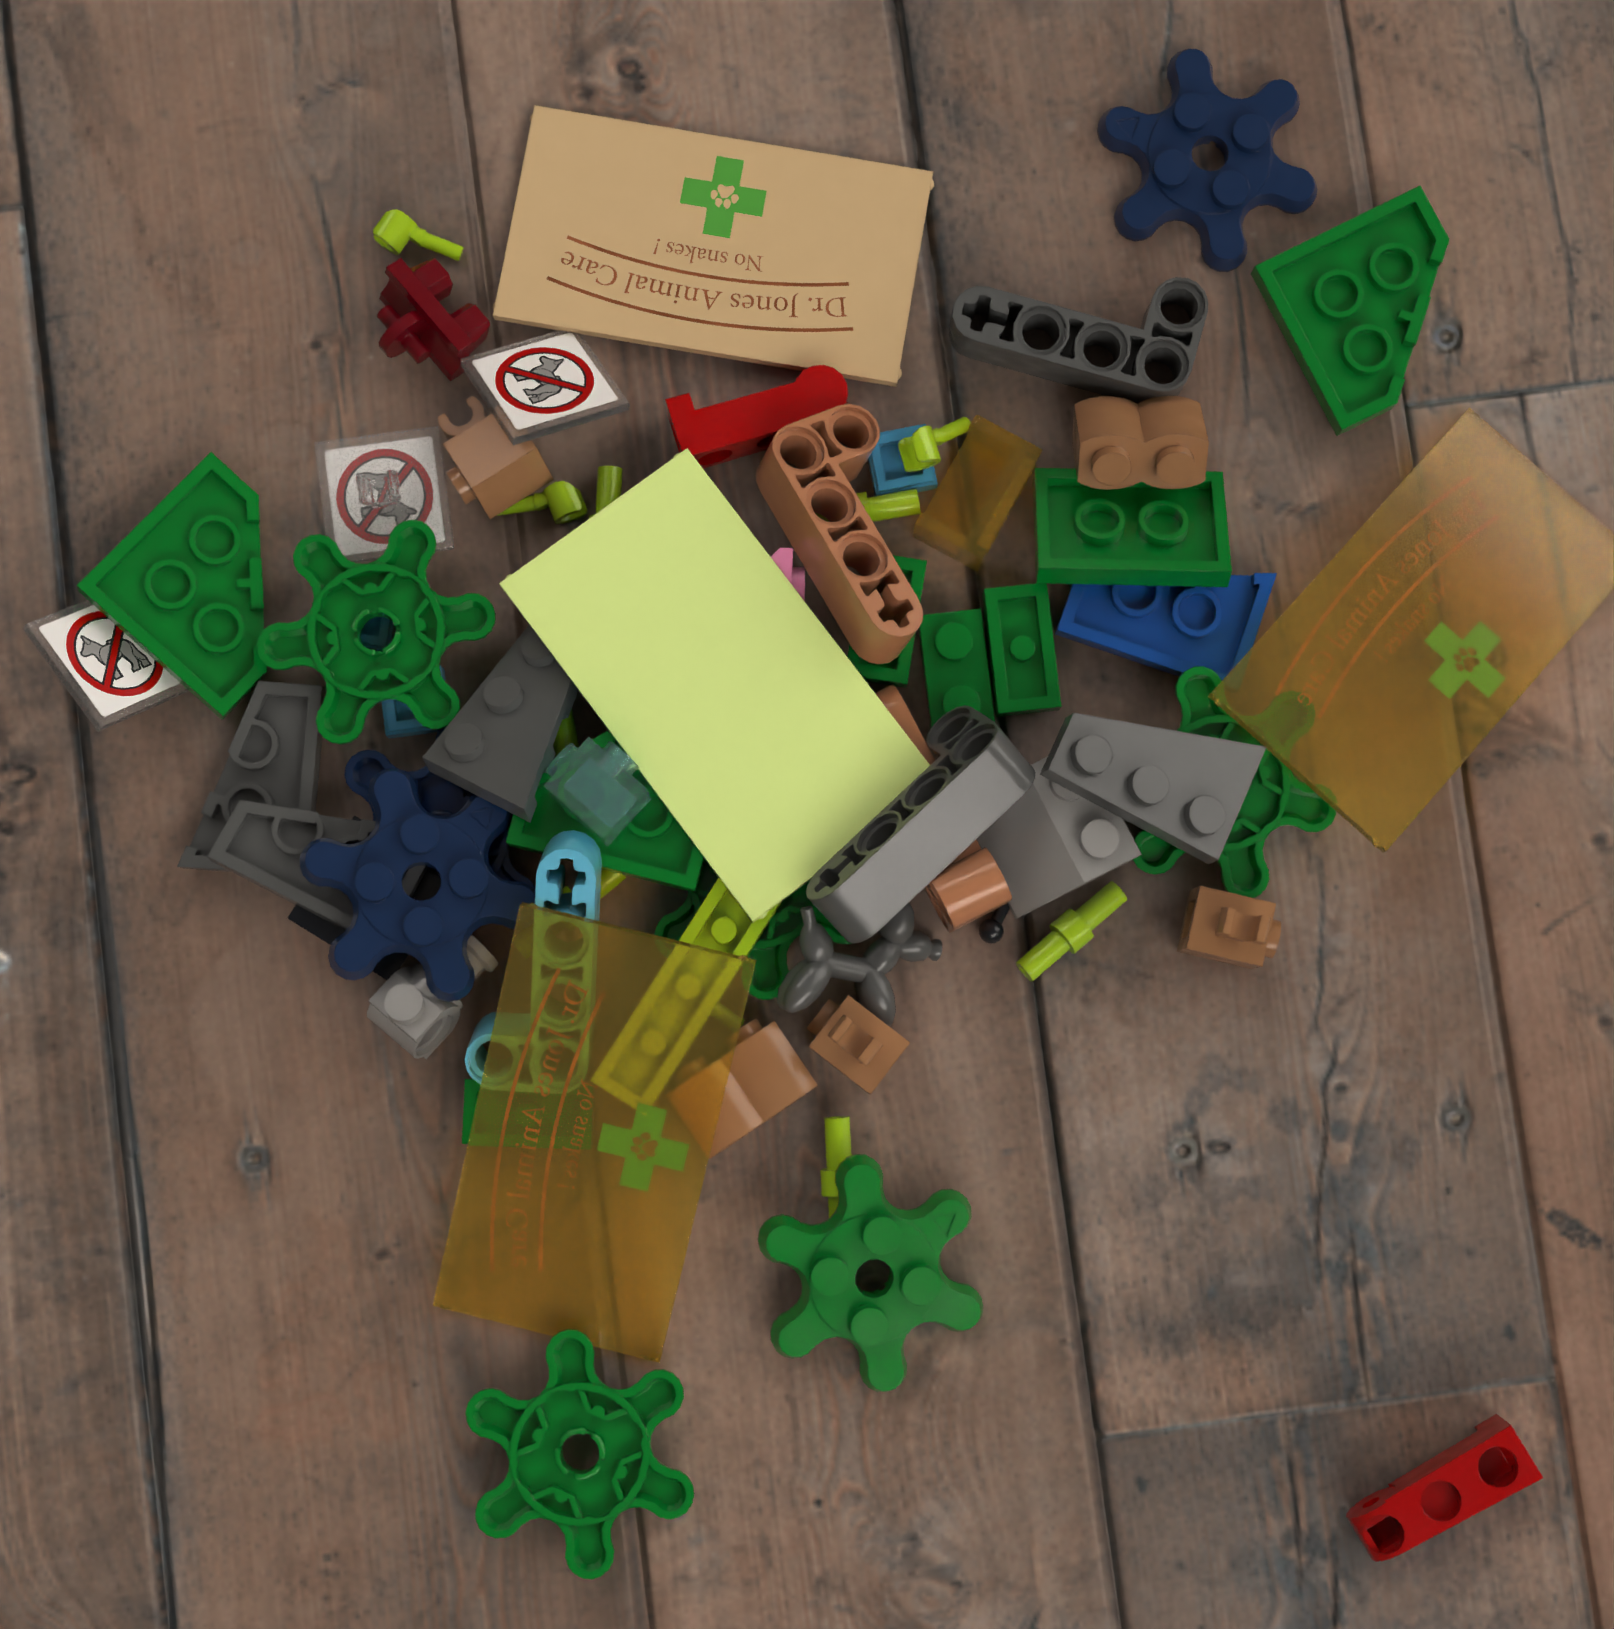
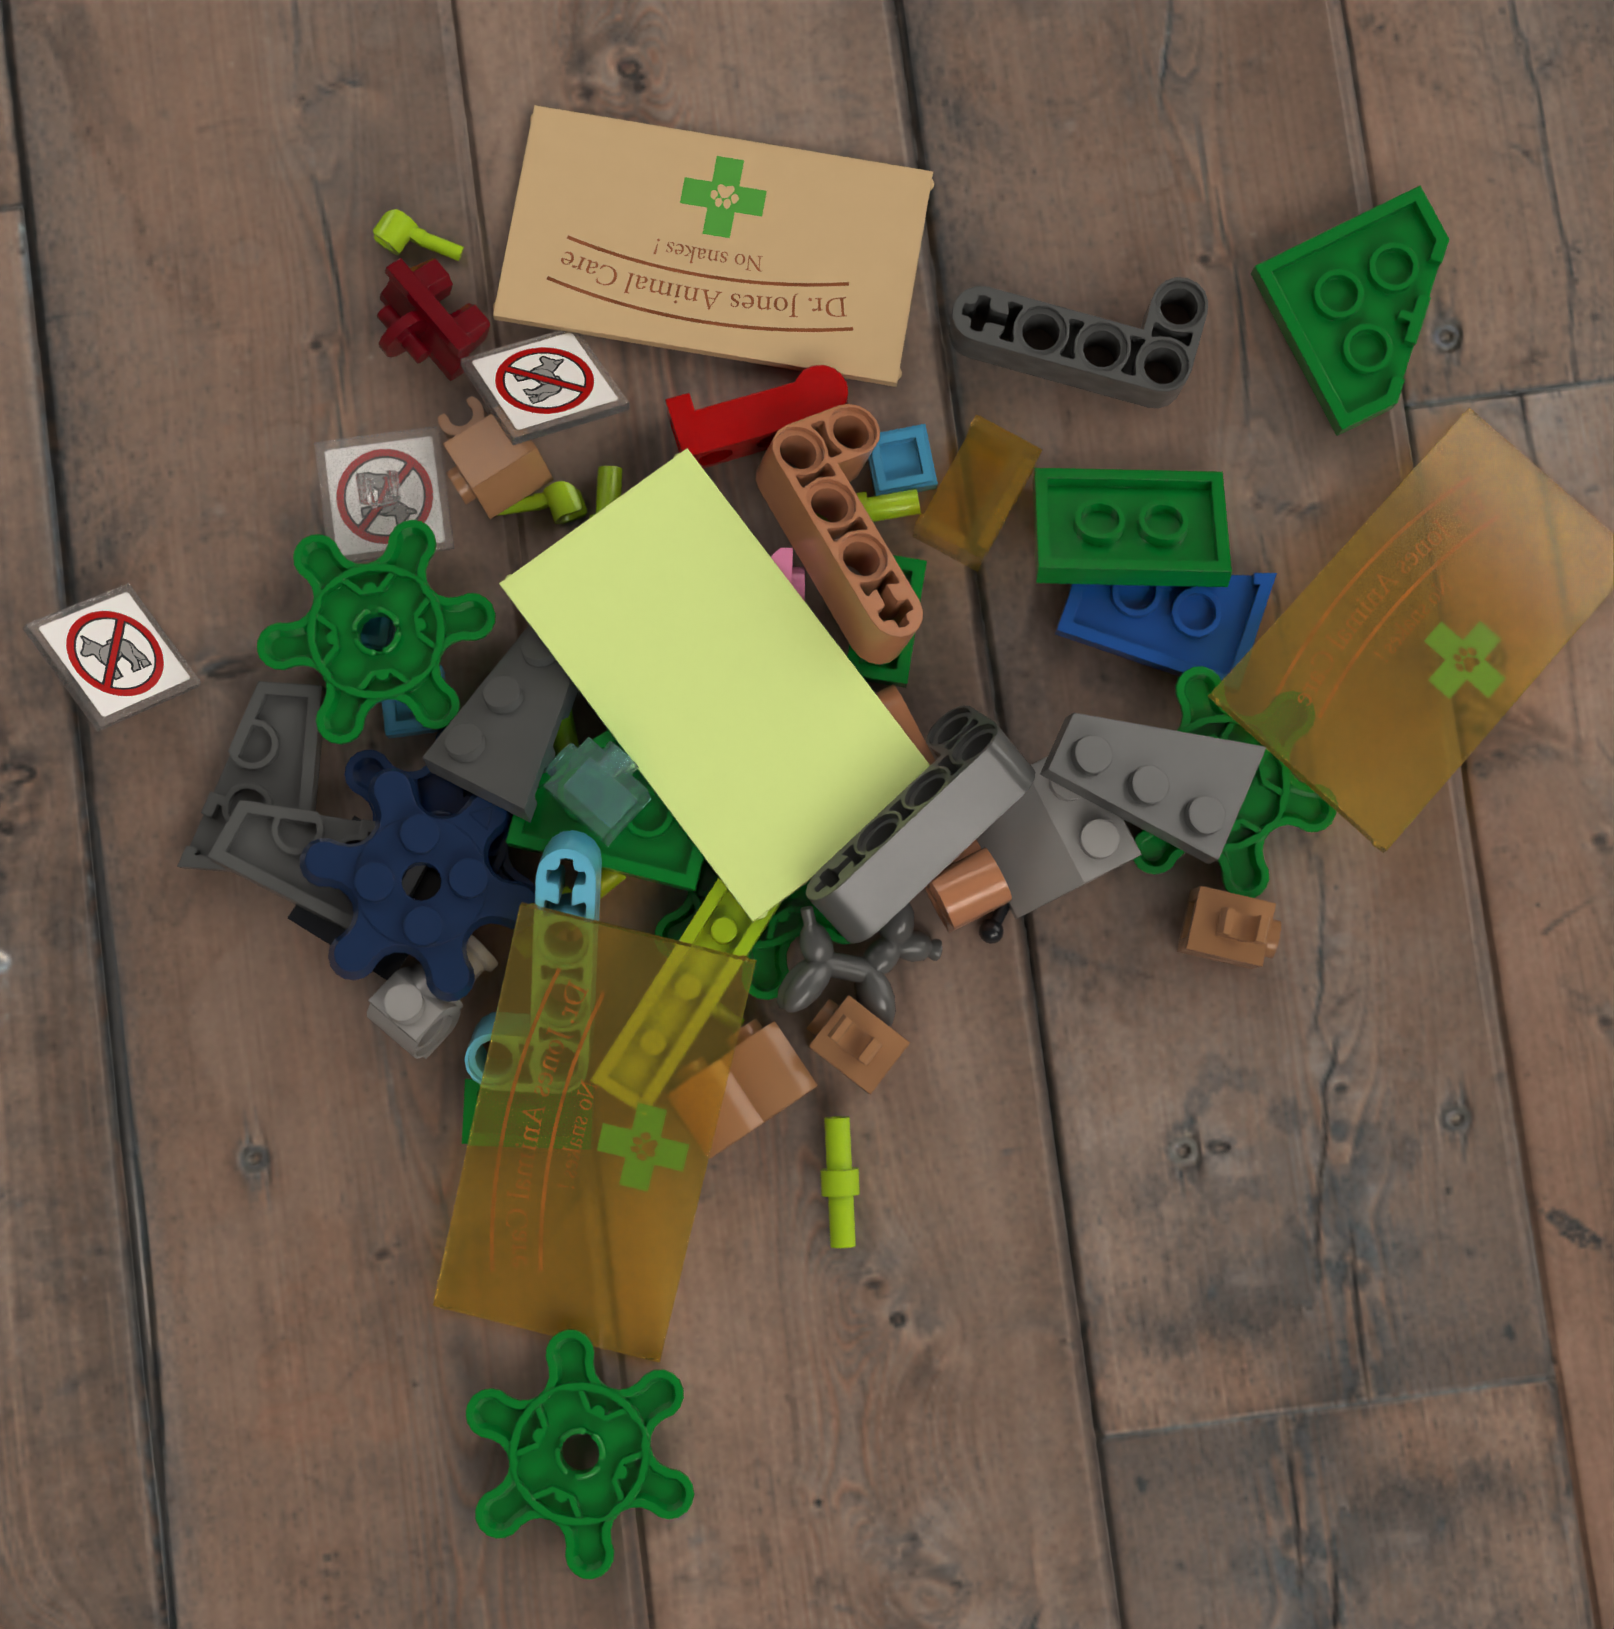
green plate [77,452,267,720] -> none
green plate [757,1154,984,1392] -> none
lime hand [898,417,972,472] -> none
green plate [918,608,995,729] -> none
green plate [982,583,1062,717] -> none
lime bar [1016,881,1127,982] -> none
medium nougat brick [1072,396,1209,490] -> none
dark blue plate [1097,49,1317,272] -> none
red leg [1346,1414,1543,1562] -> none

